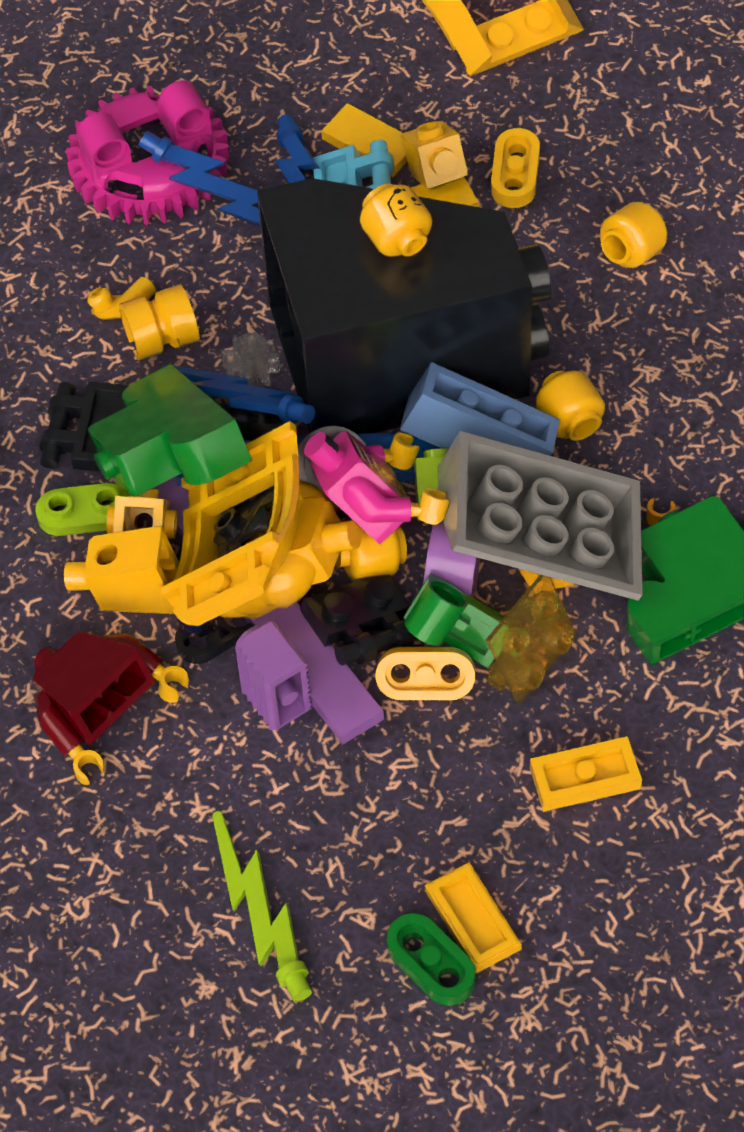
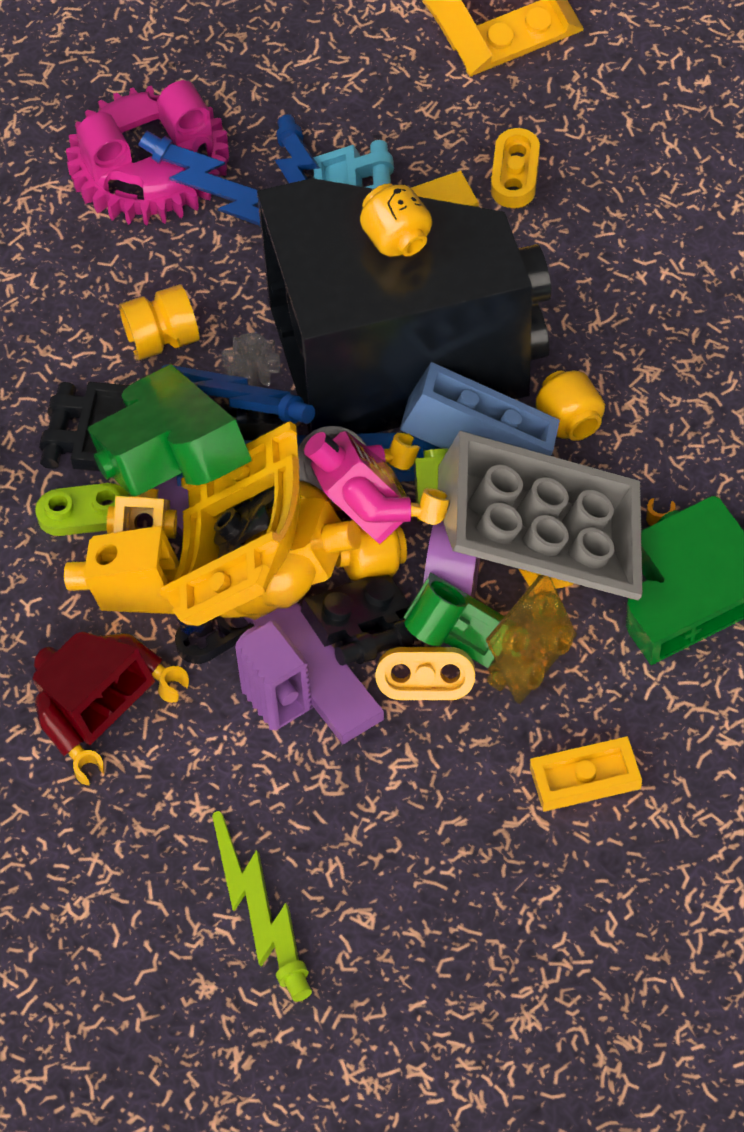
yellow arm [87,277,156,320] -> none
yellow tile [321,103,407,177] -> none
green plate [387,913,475,1006] -> none
yellow brick [401,120,468,189] -> none
yellow tile [424,862,522,973] -> none
yellow head [600,202,667,268] -> none

